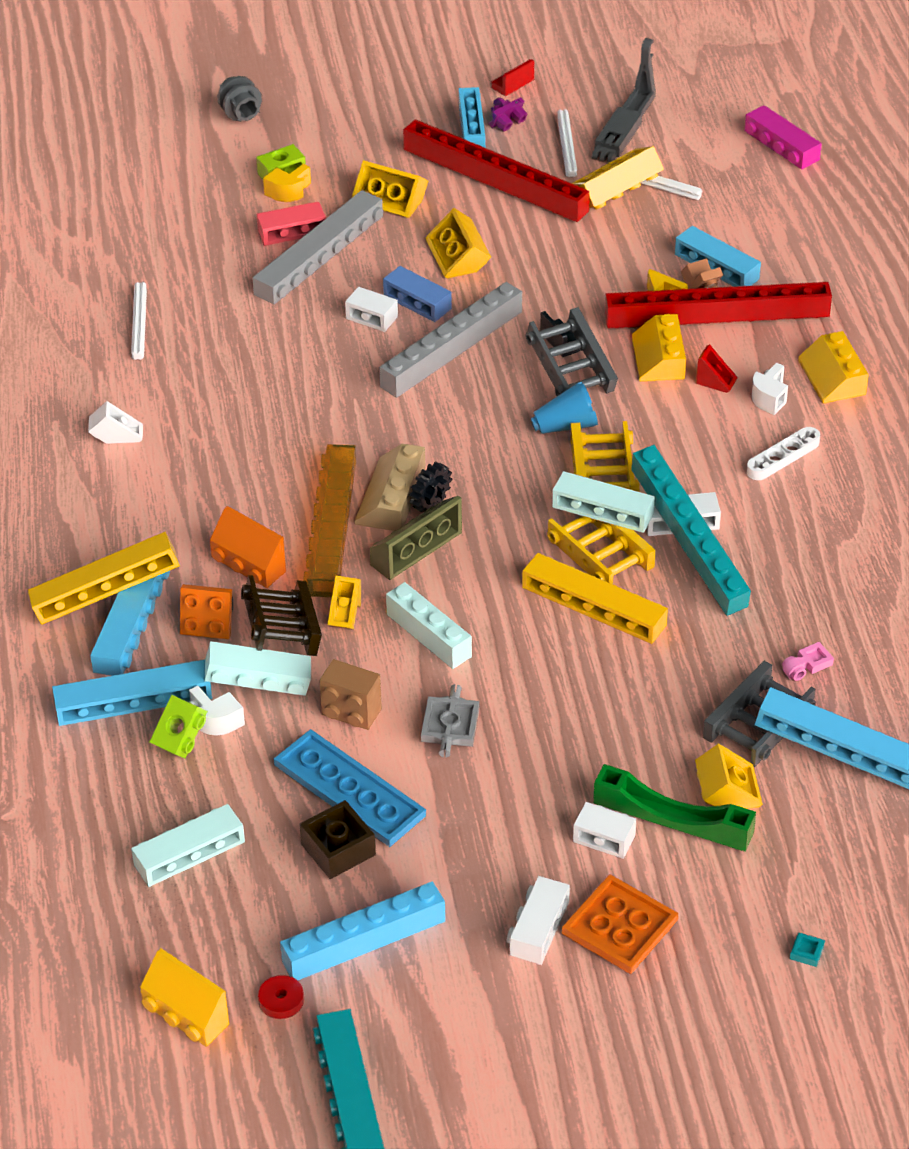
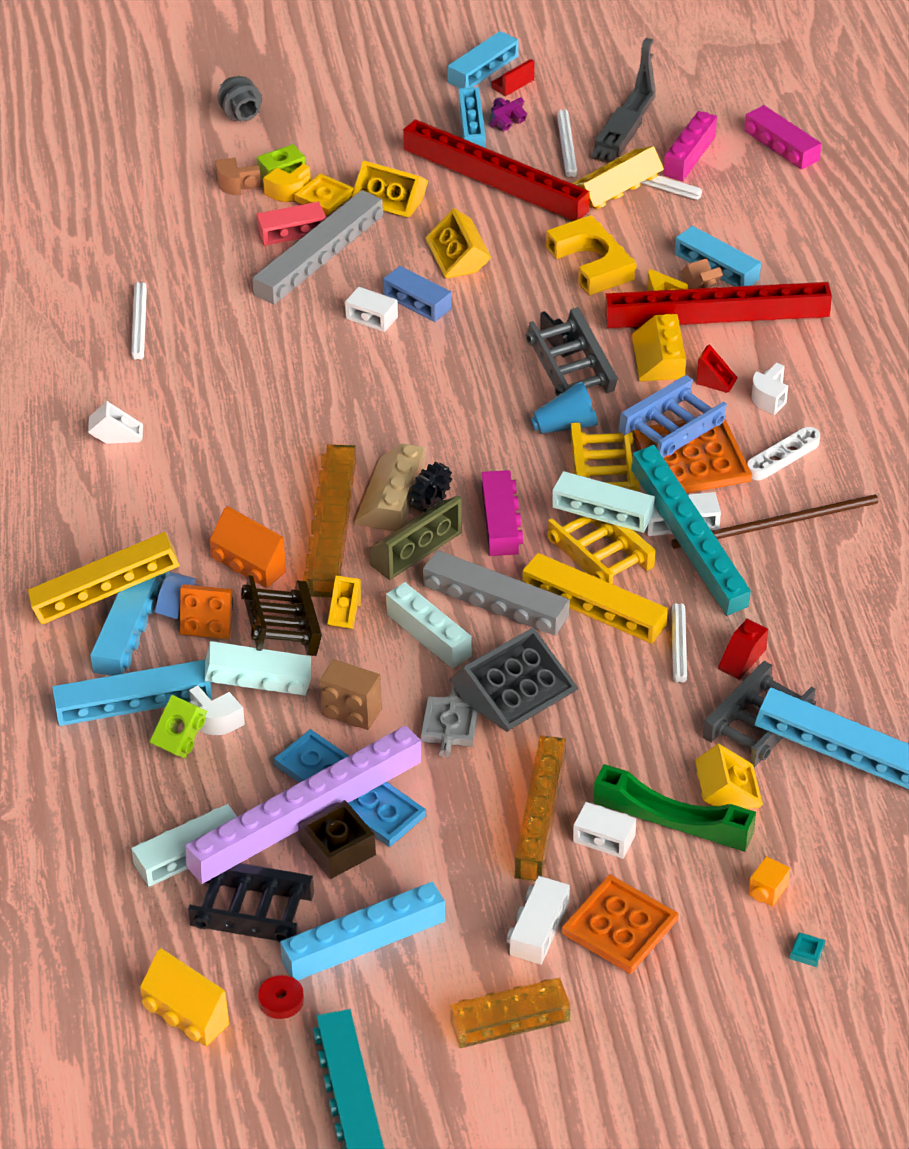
light grey brick [380,282,522,398] -> none
bright pink plate [782,642,834,681] -> none
yellow slope [798,331,869,404] -> none
none -> medium blue brick [155,572,201,619]
none -> lavender brick [185,725,421,884]
none -> black fence [188,863,314,943]
none -> nougat brick [215,158,261,195]
none -> yellow plate [294,173,354,216]
none -> light grey brick [423,550,570,636]
none -> medium azure brick [447,31,518,88]
none -> dark grey slope [450,627,579,732]
none -> clear yellow brick [450,978,571,1048]
none -> dark pink brick [482,470,523,556]
none -> clear yellow brick [515,735,566,881]
none -> yellow arch [546,215,637,296]
none -> medium blue fence [618,375,727,458]
none -> orange plate [633,417,752,493]
none -> dark pink brick [664,111,717,182]
none -> reddish brown piece [671,494,878,549]
none -> white axle [672,603,687,683]
none -> red slope [718,618,768,680]
none -> light orange brick [748,856,790,907]

